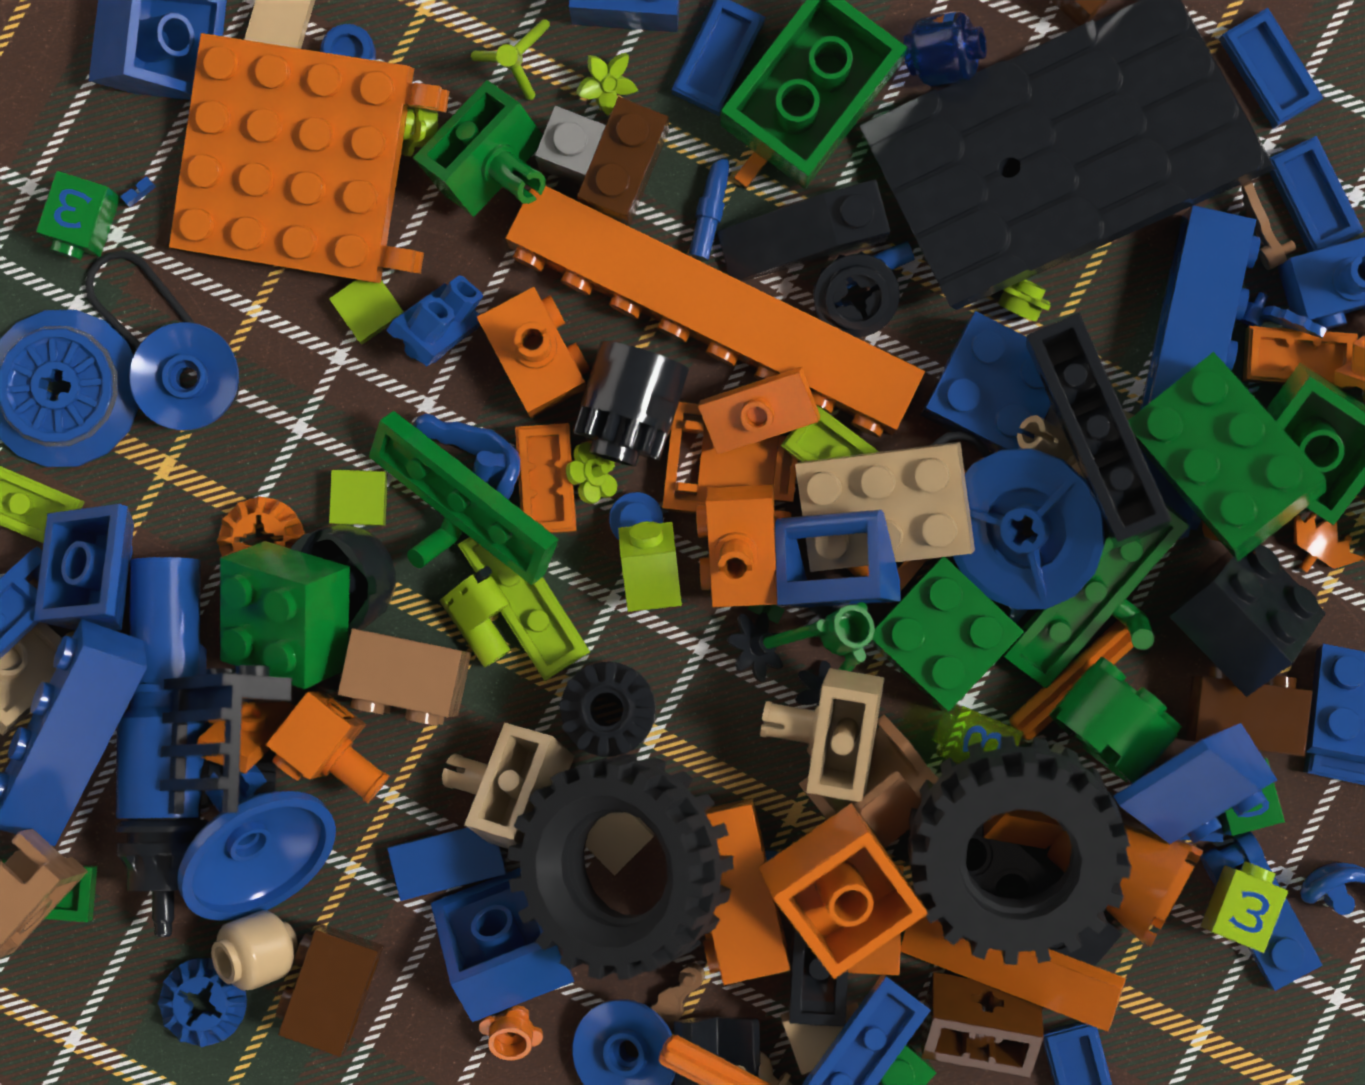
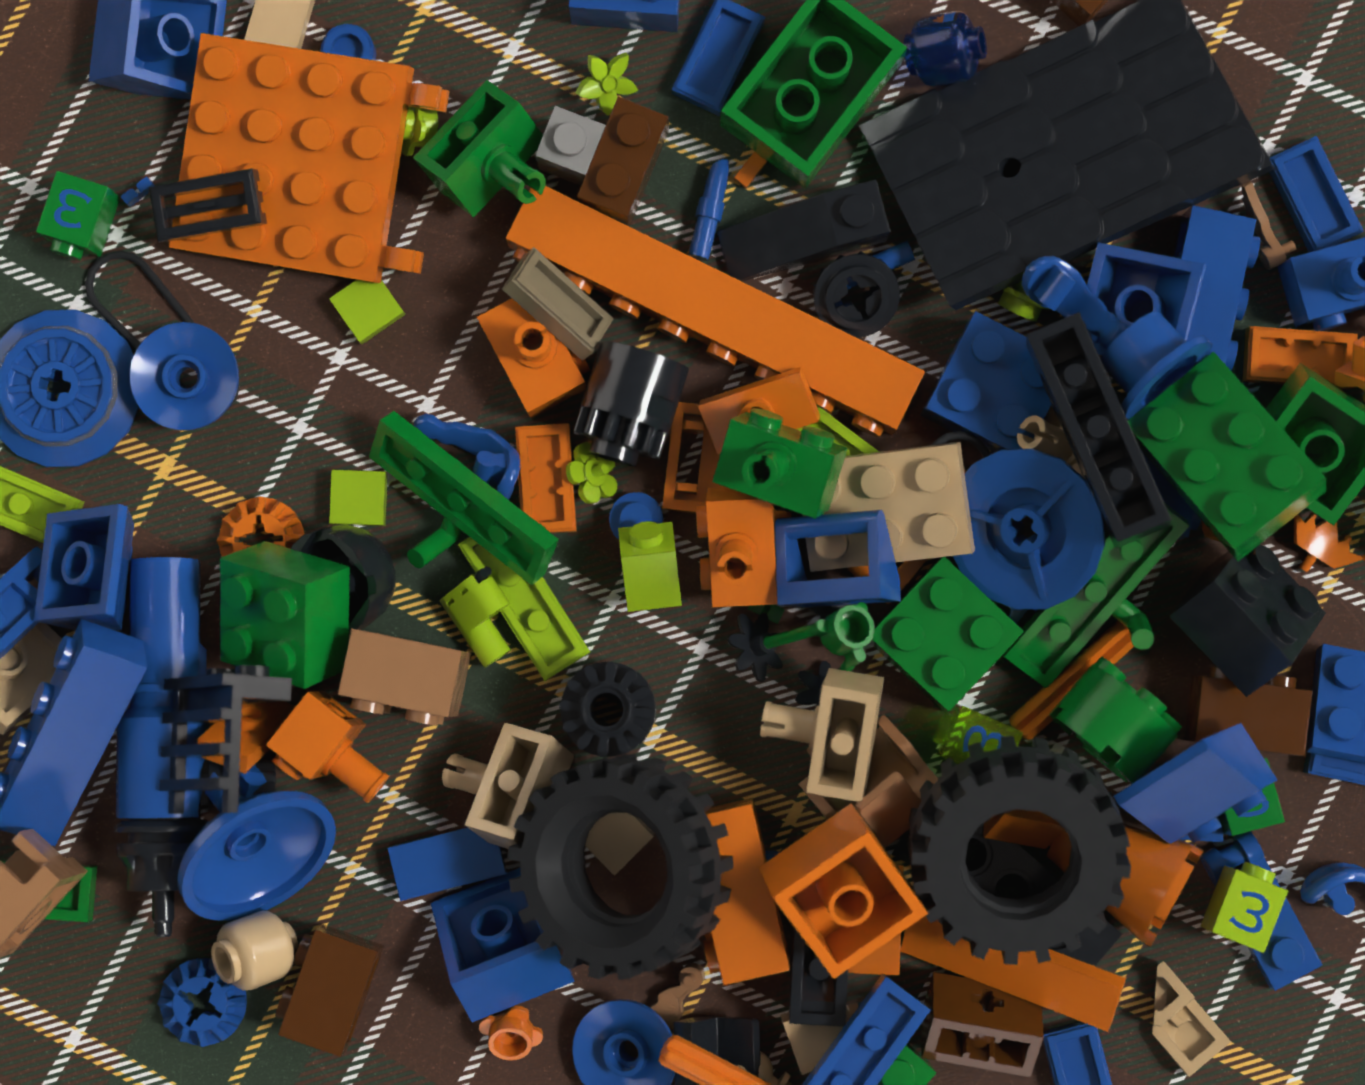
blue hips [386,275,483,367] -> none
lime plant [471,19,550,100] -> none
blue tile [1219,8,1324,129] -> none
blue piece [1240,292,1327,338] -> none
none -> black tile [149,168,267,242]
none -> dark tan tile [502,247,614,361]
none -> green brick [712,408,848,519]
none -> blue piece [1022,256,1127,349]
none -> blue slope [1087,242,1206,360]
none -> blue piece [1101,311,1213,419]
none -> tan slope [1152,961,1231,1078]

